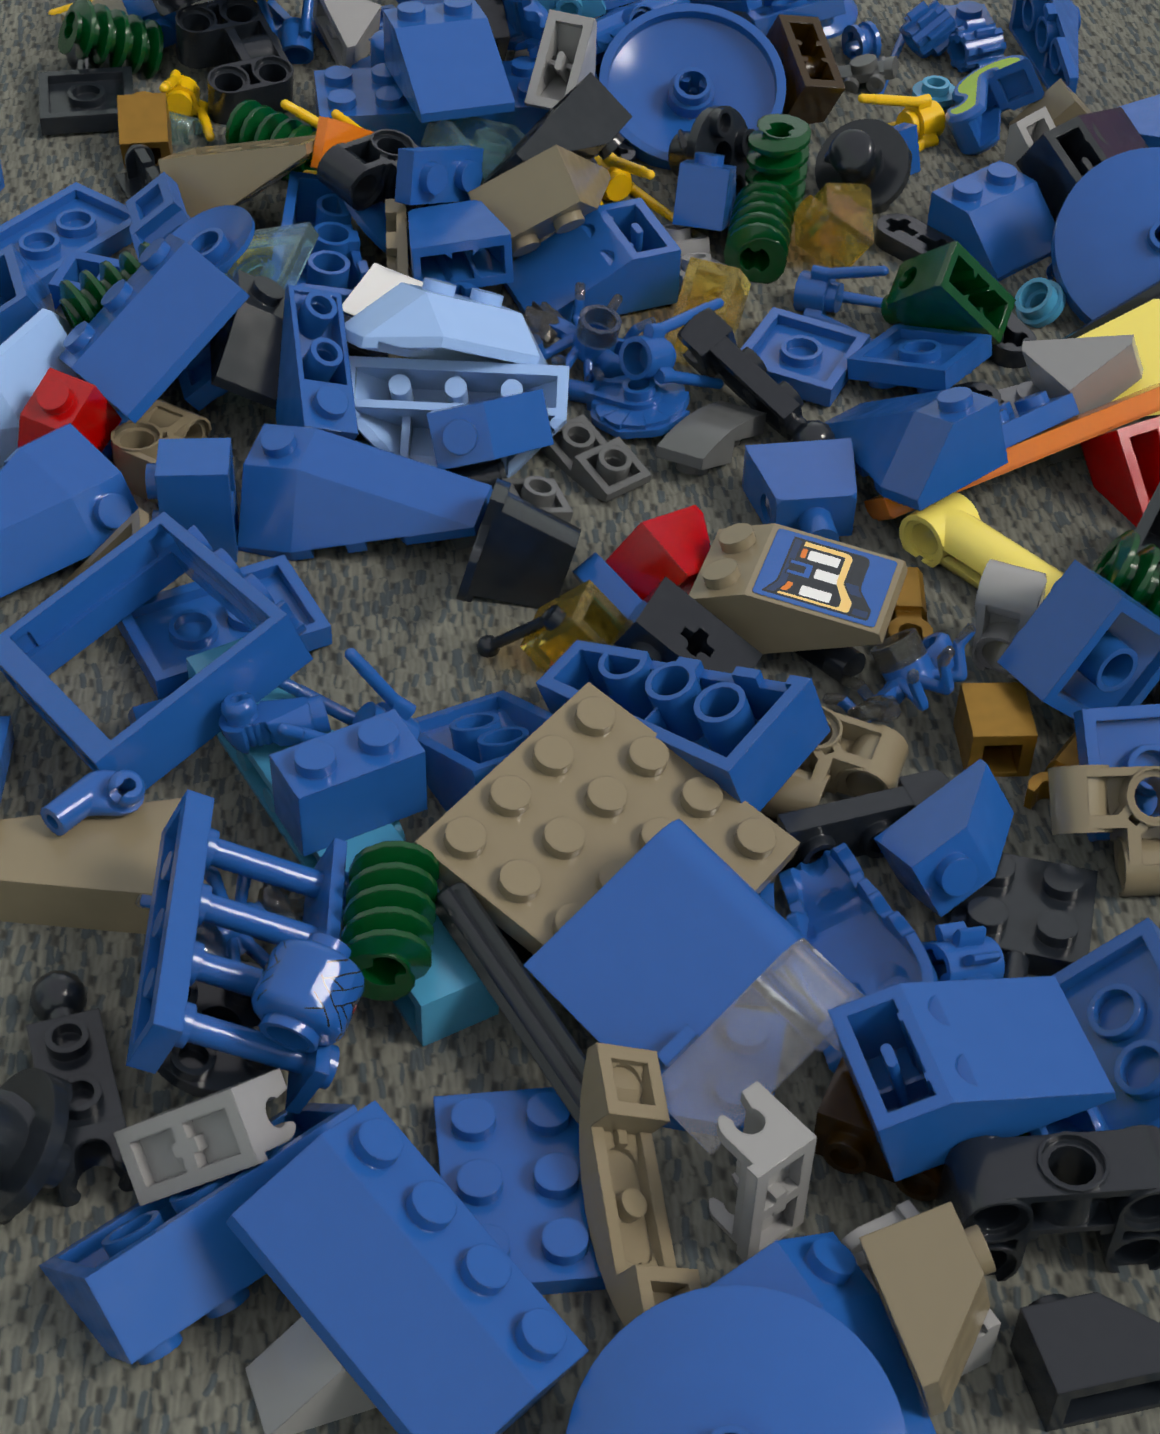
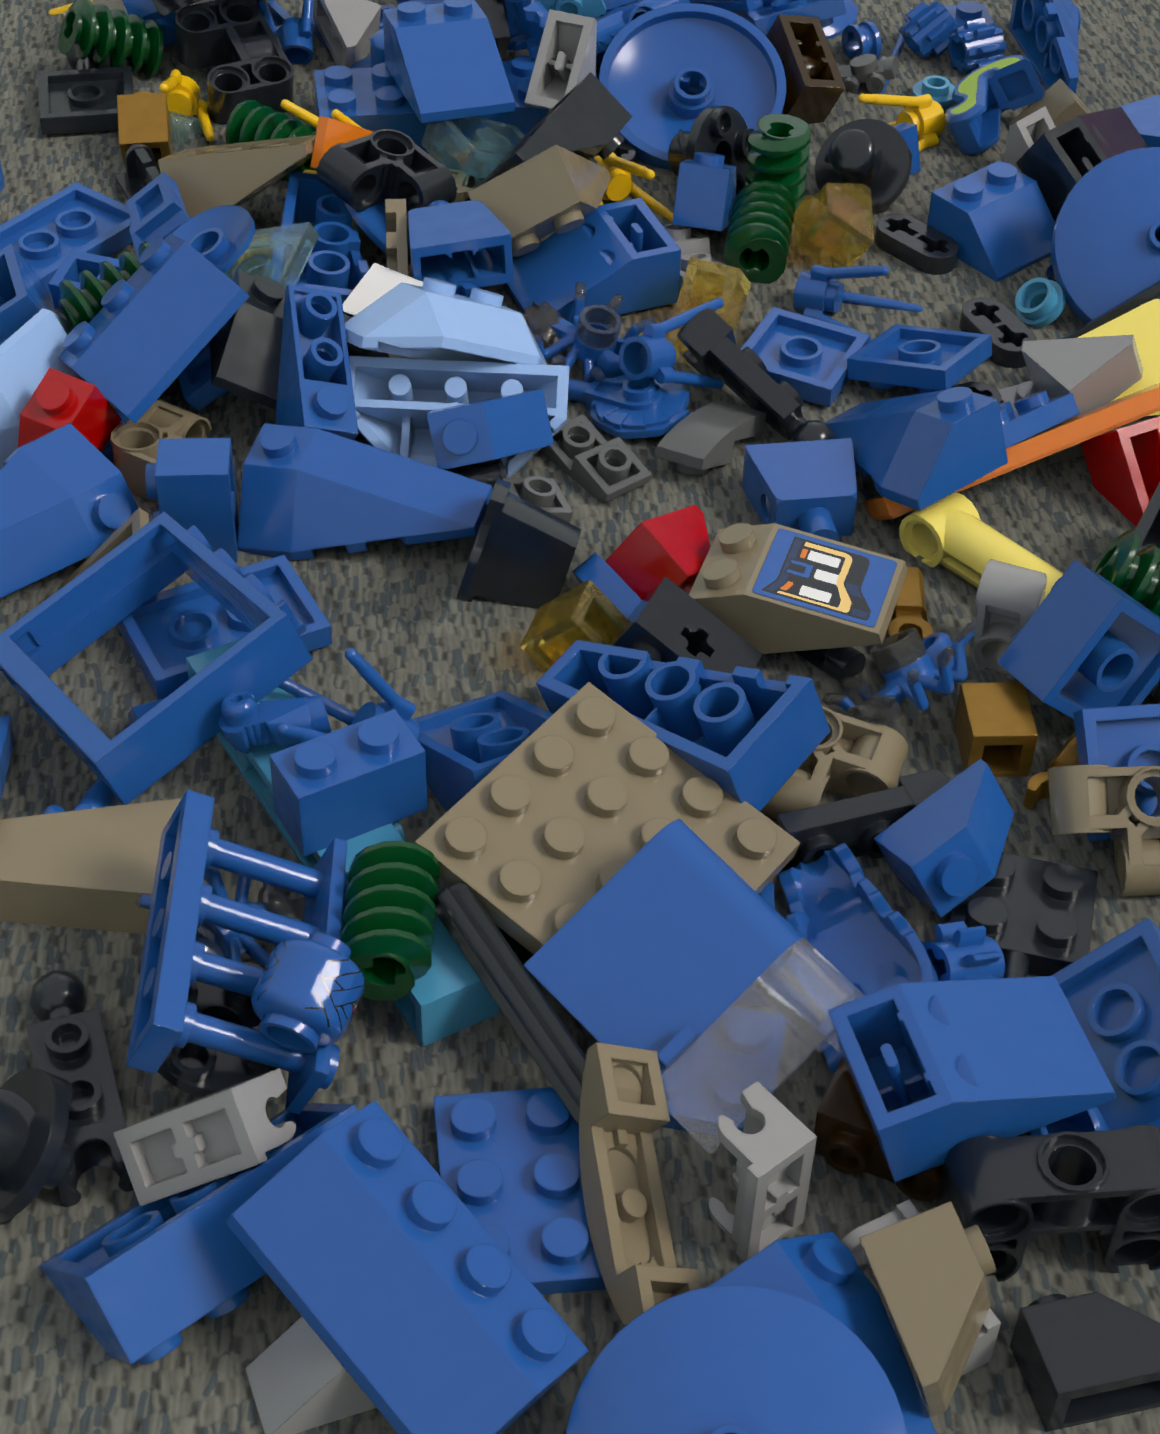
blue arm [40,769,146,836] -> none
blue plate [395,145,484,205] -> none
black hinge [476,604,566,658] -> none
dark green torso [881,241,1016,345] -> none

